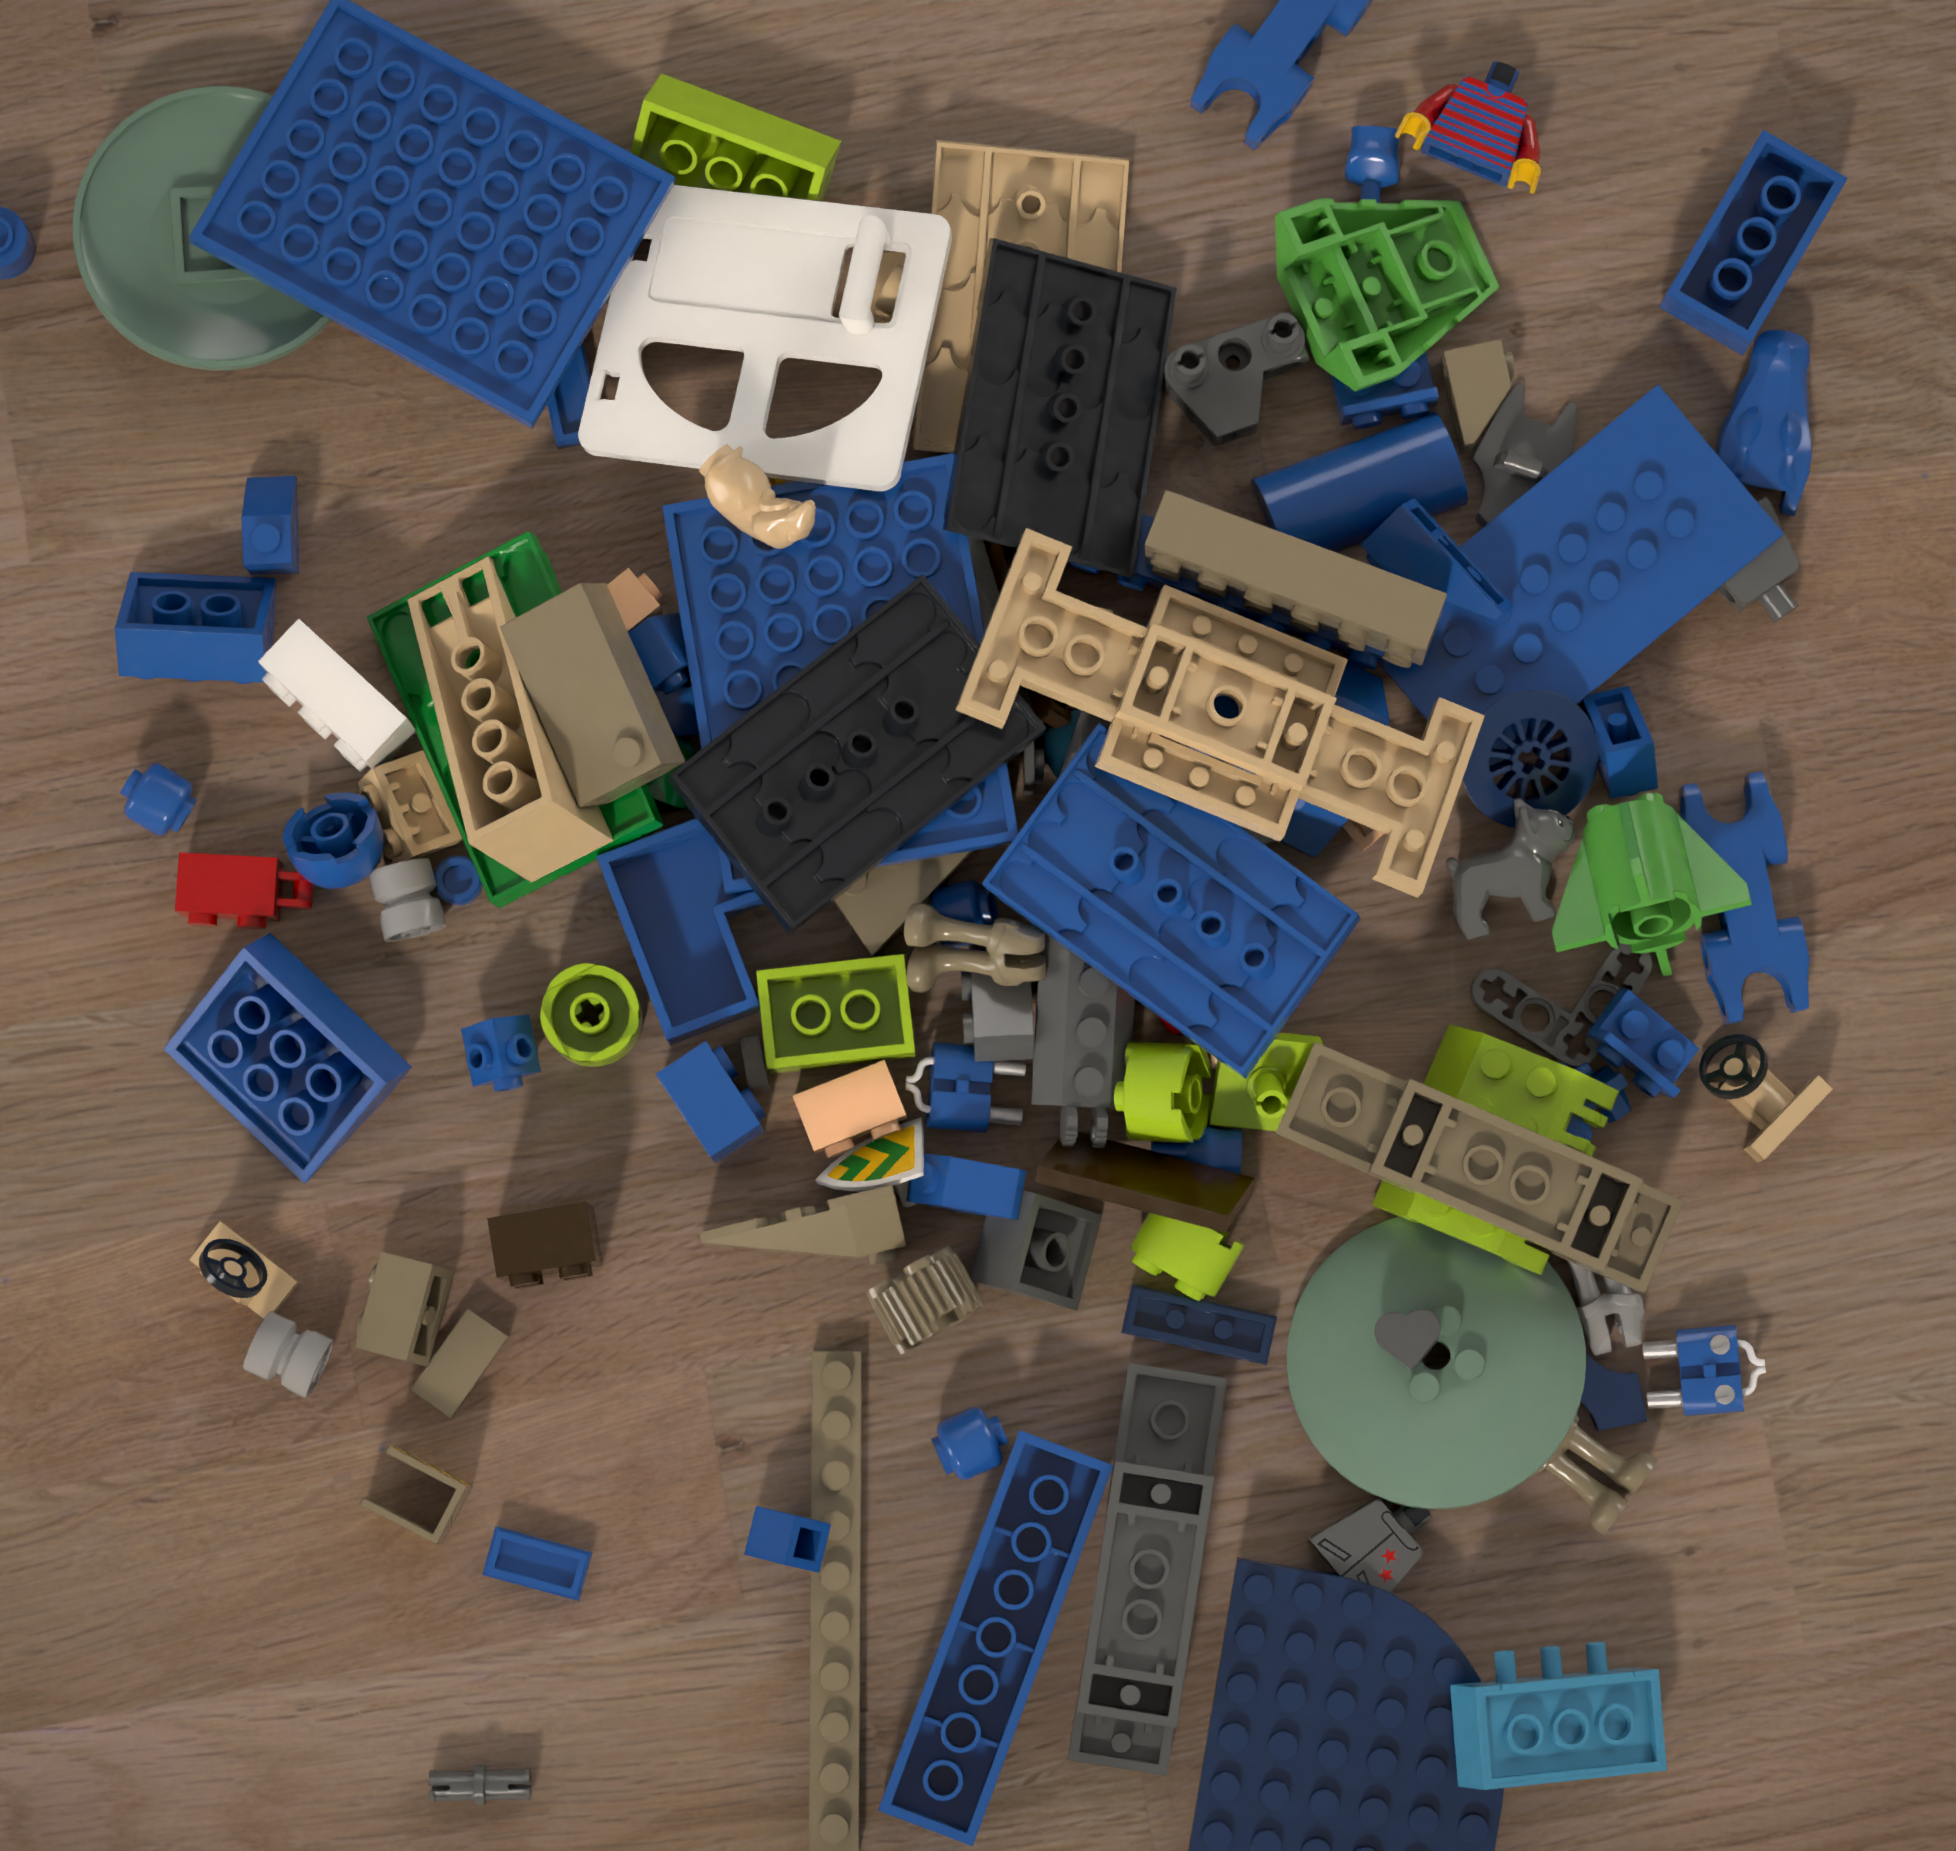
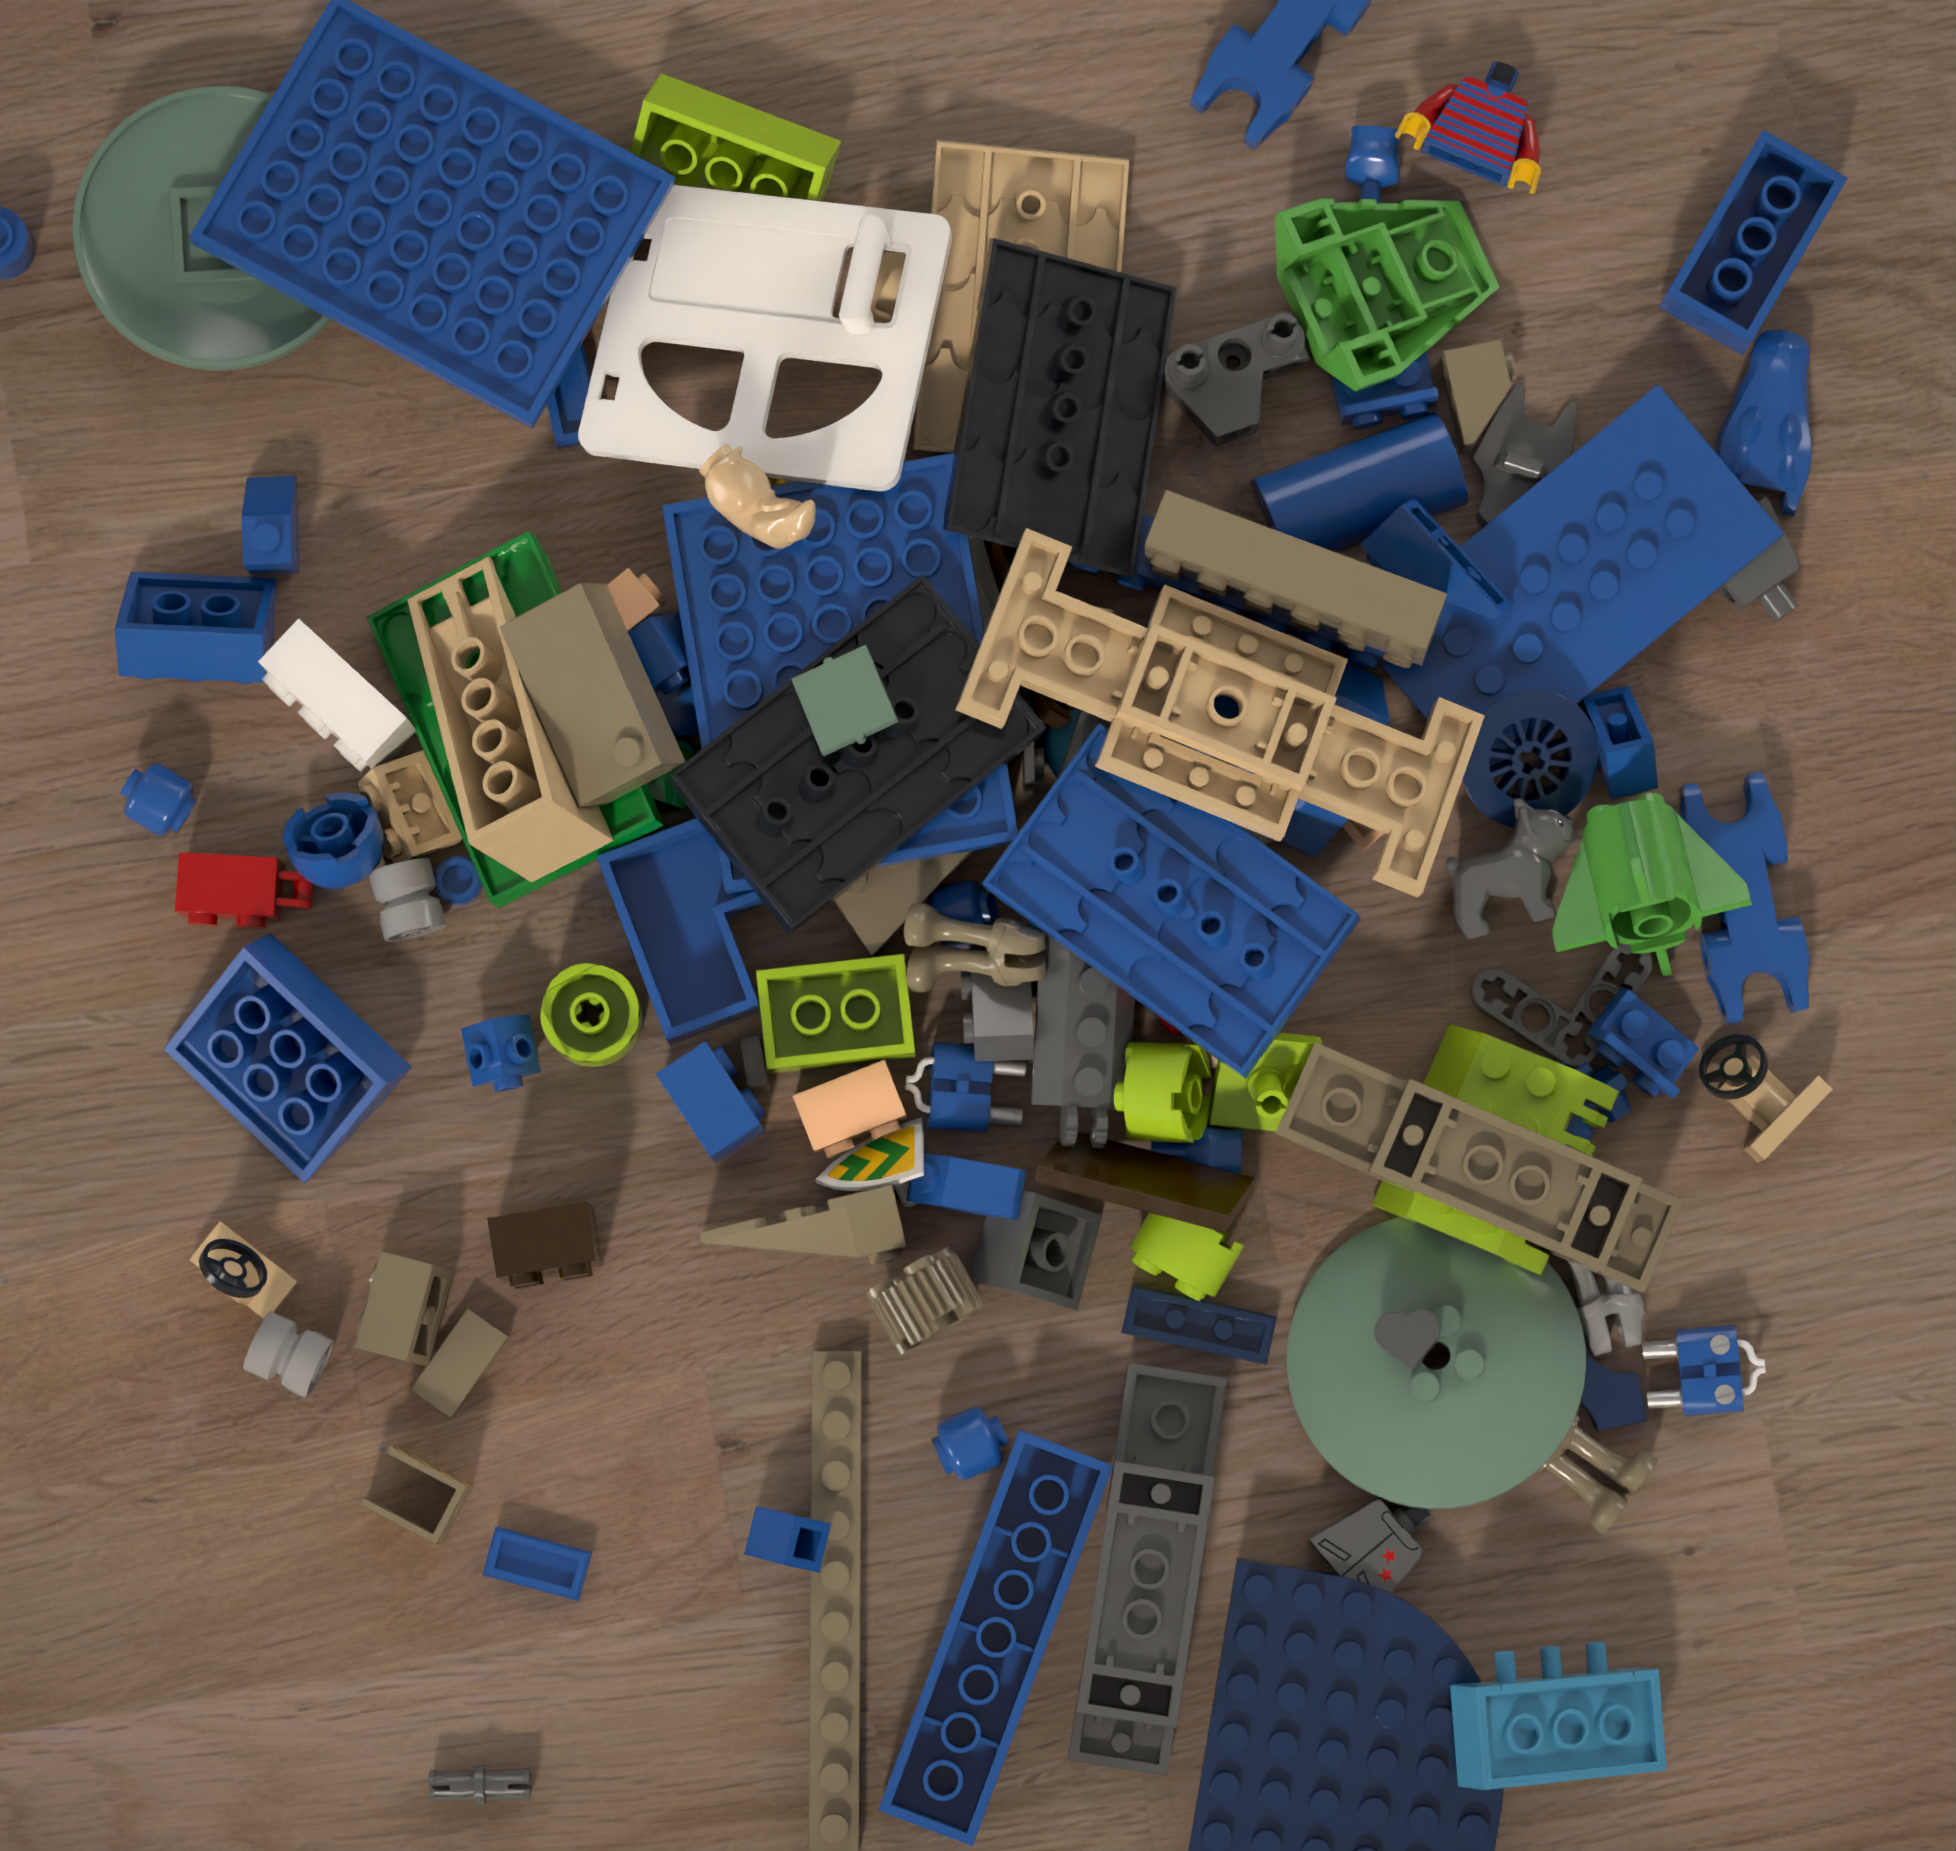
none -> sand green piece [791,645,899,756]

